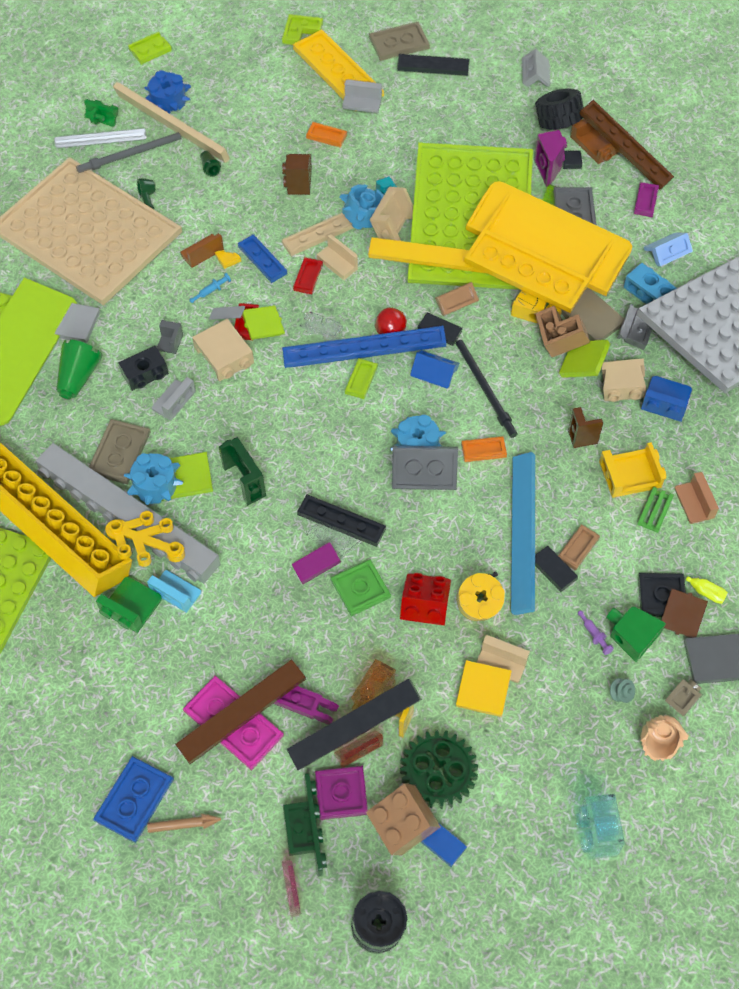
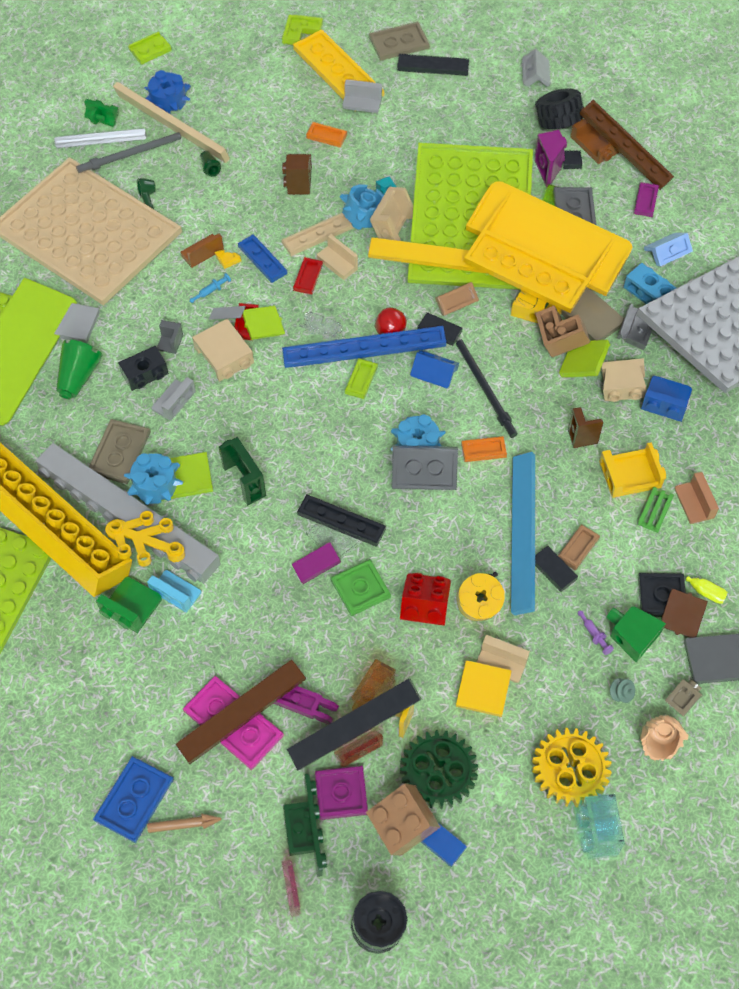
none -> yellow gear [532,728,612,807]

